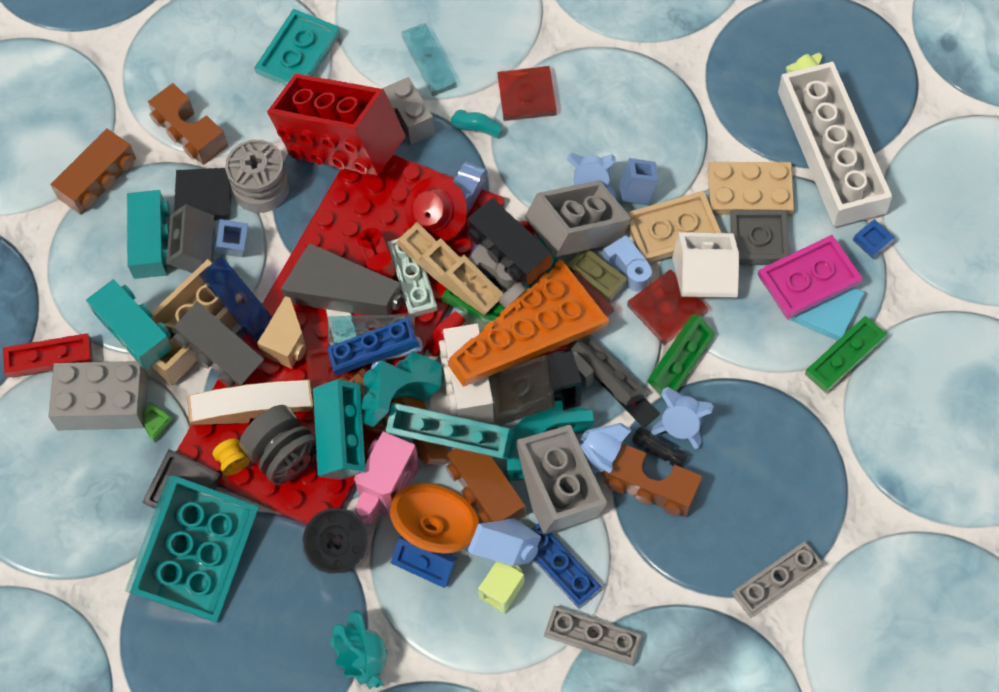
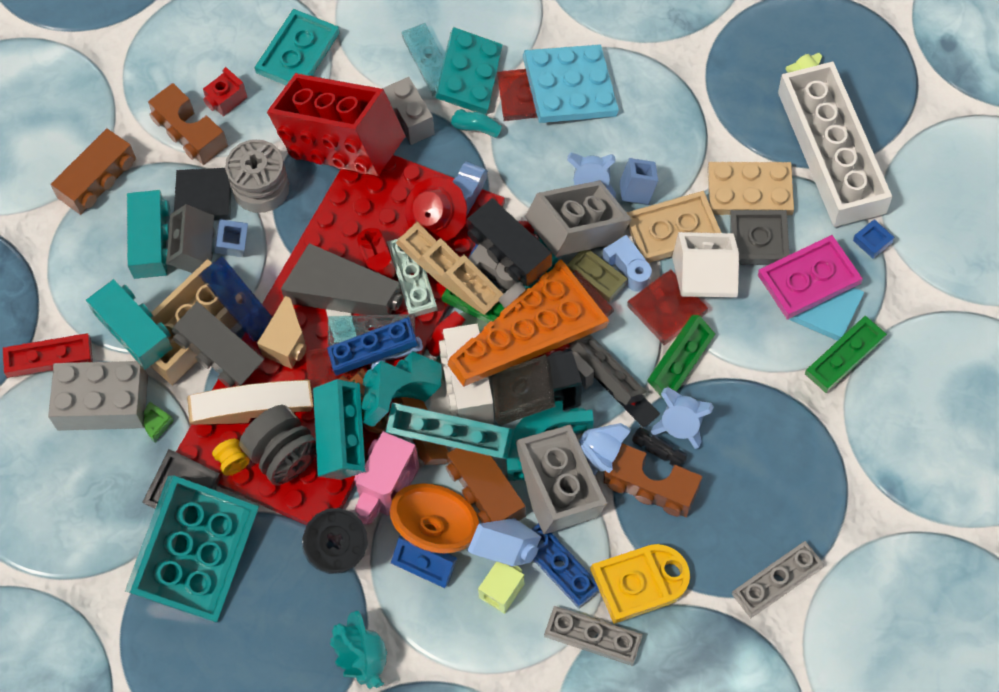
none -> red brick [203,67,248,117]
none -> teal plate [435,27,503,114]
none -> medium azure plate [523,44,619,123]
none -> yellow plate [590,544,690,624]

